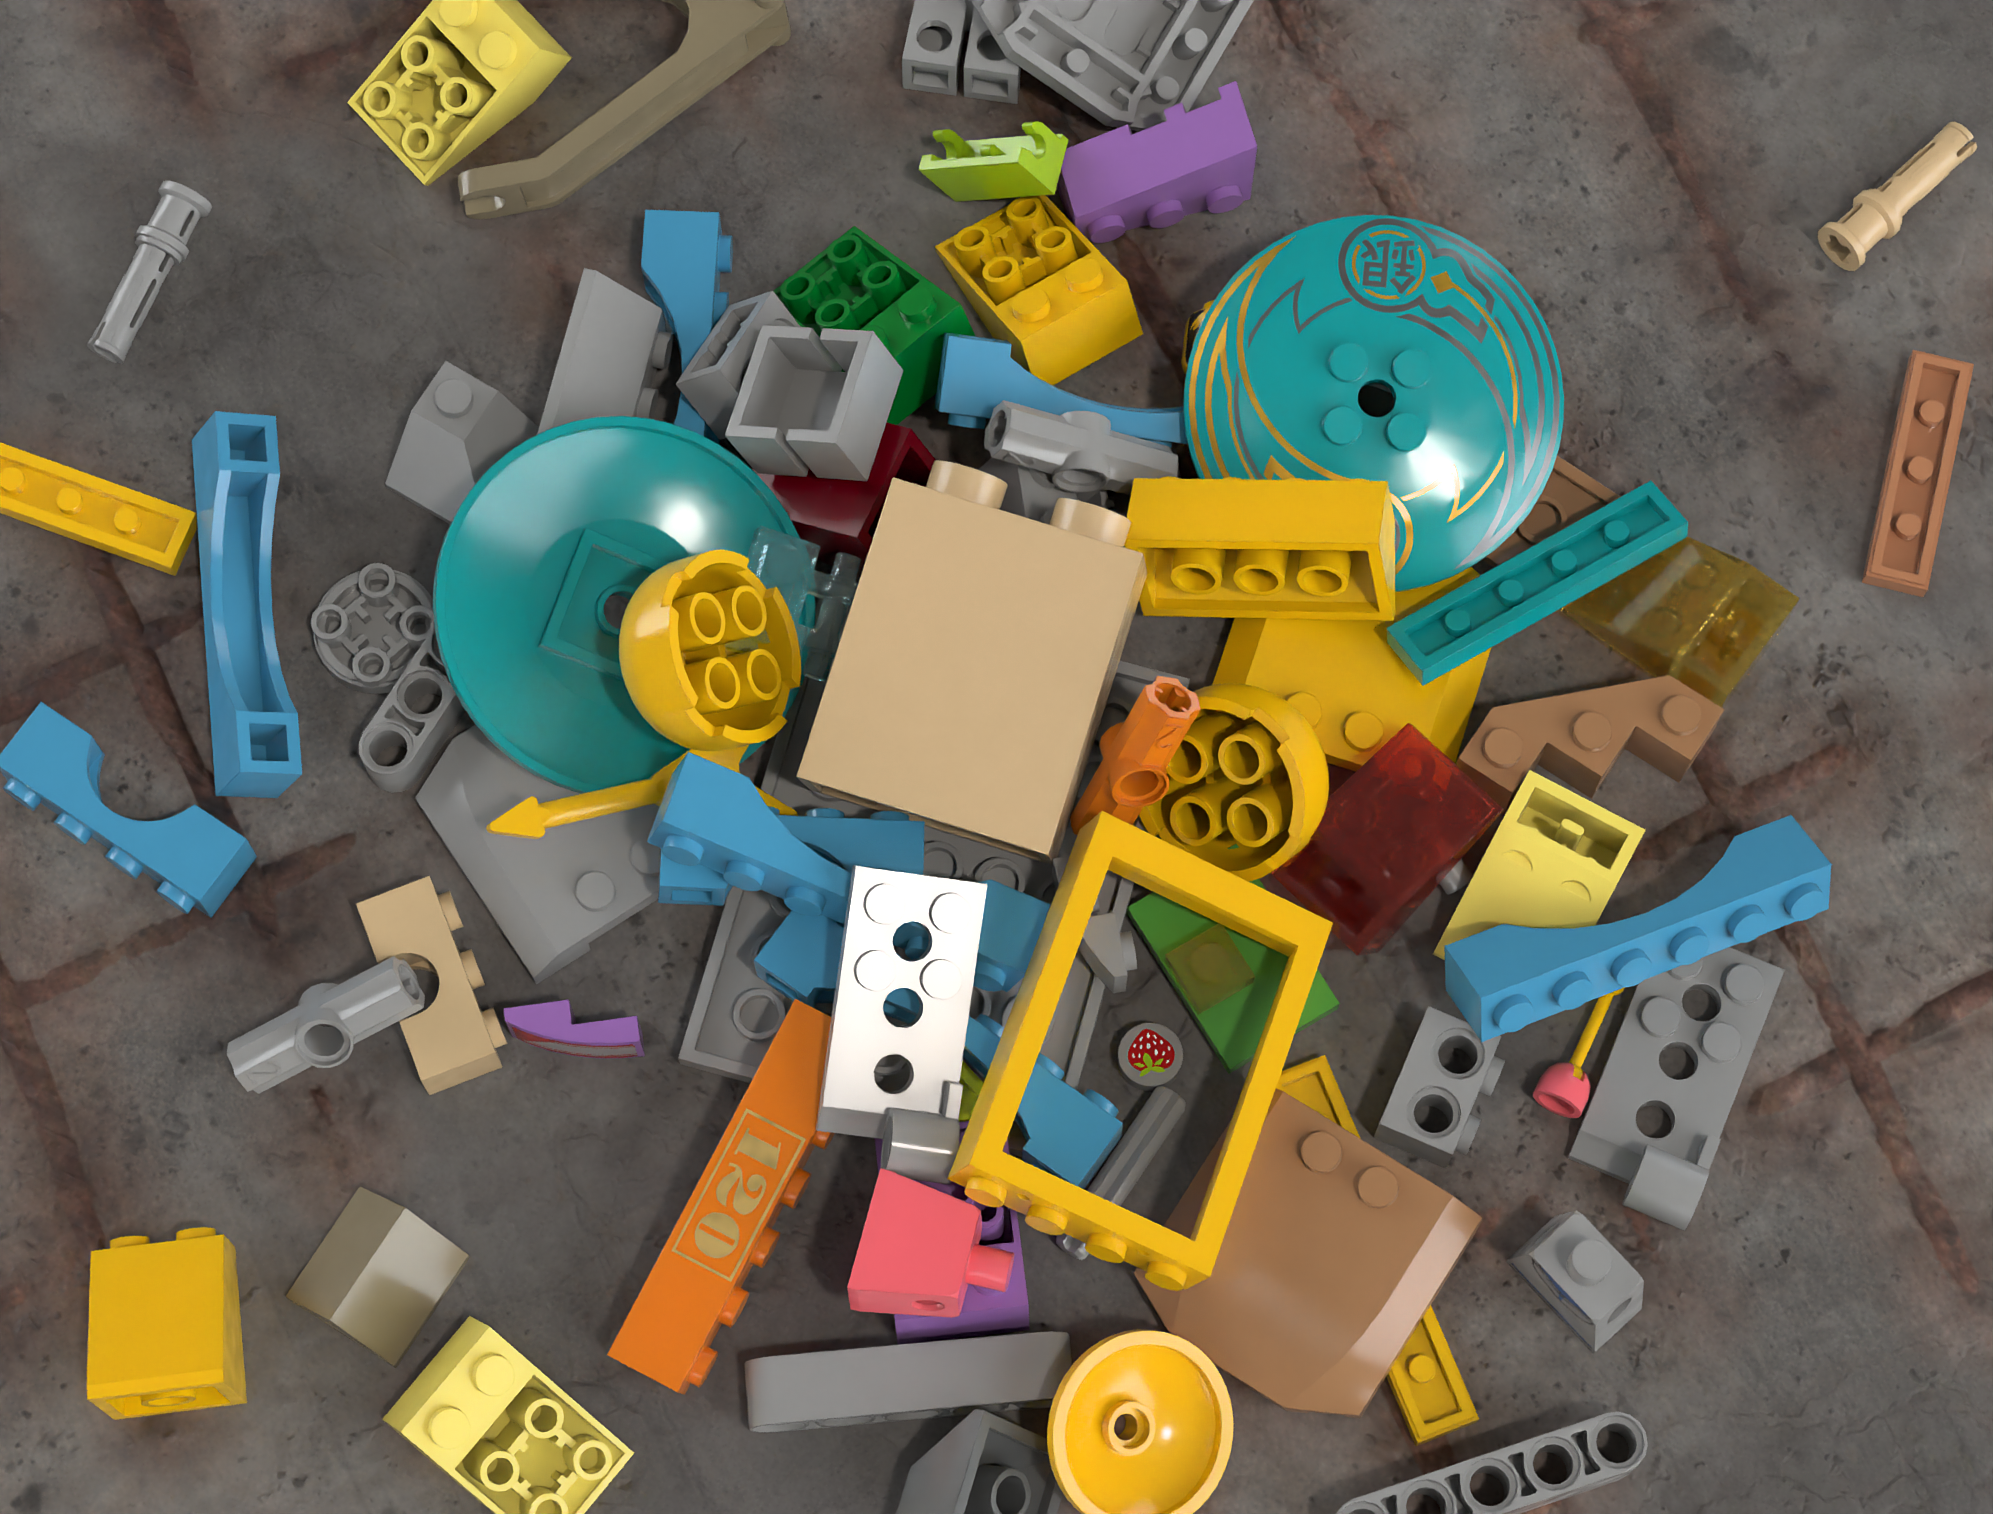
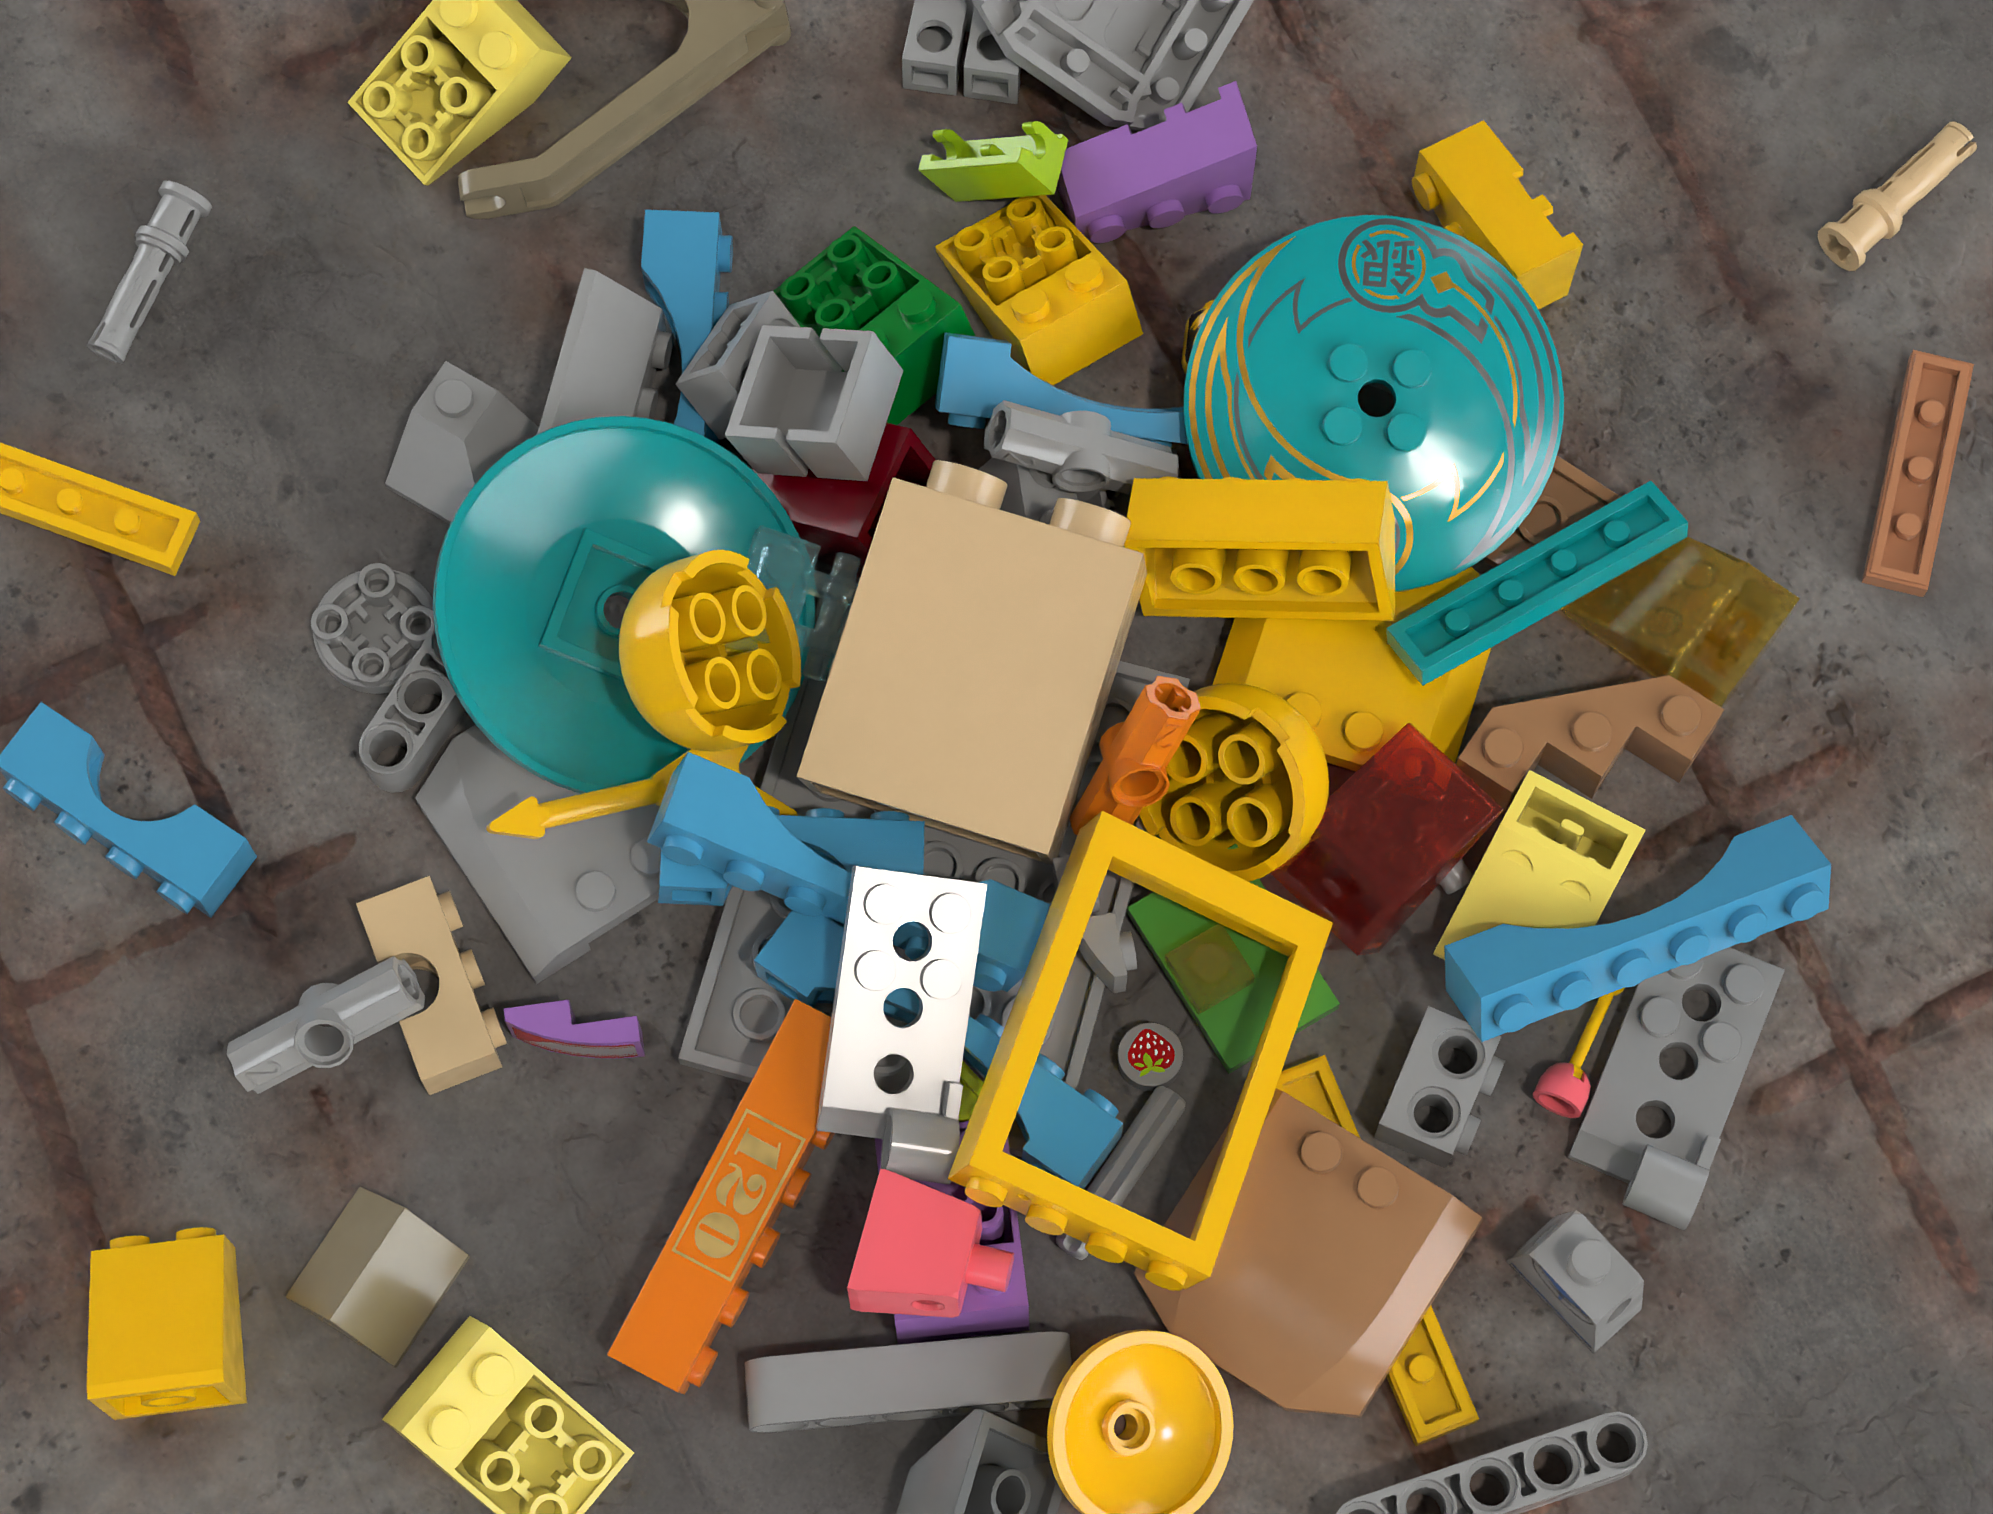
dark azure arch [192,411,302,798] -> none
none -> yellow wedge [1412,120,1583,309]

